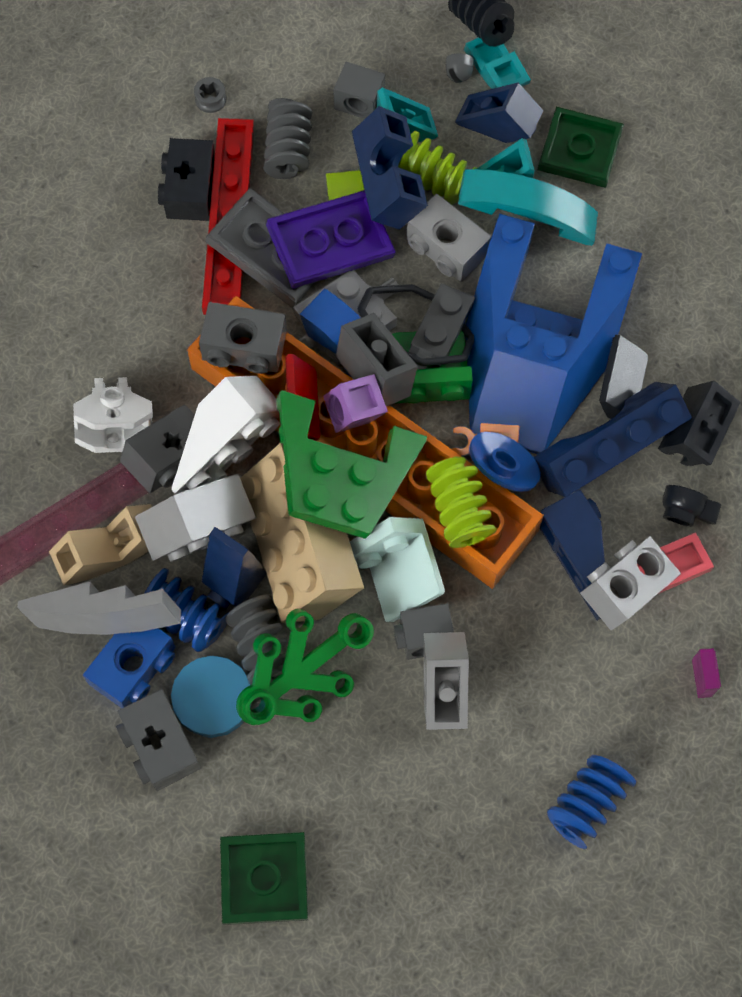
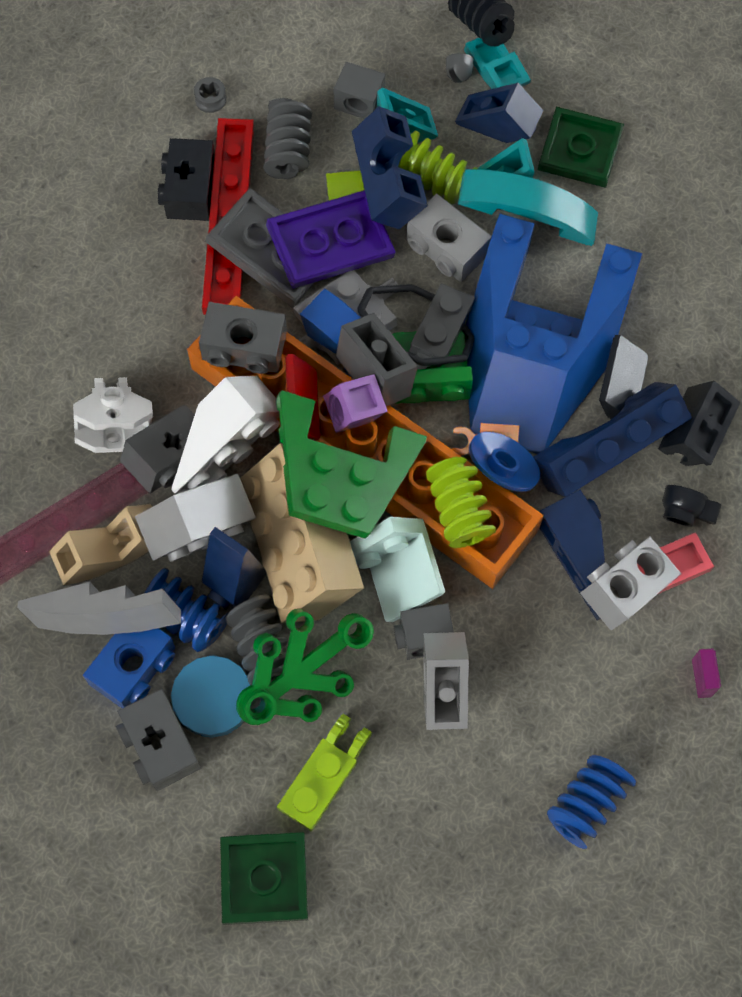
none -> lime hinge [277,714,372,832]

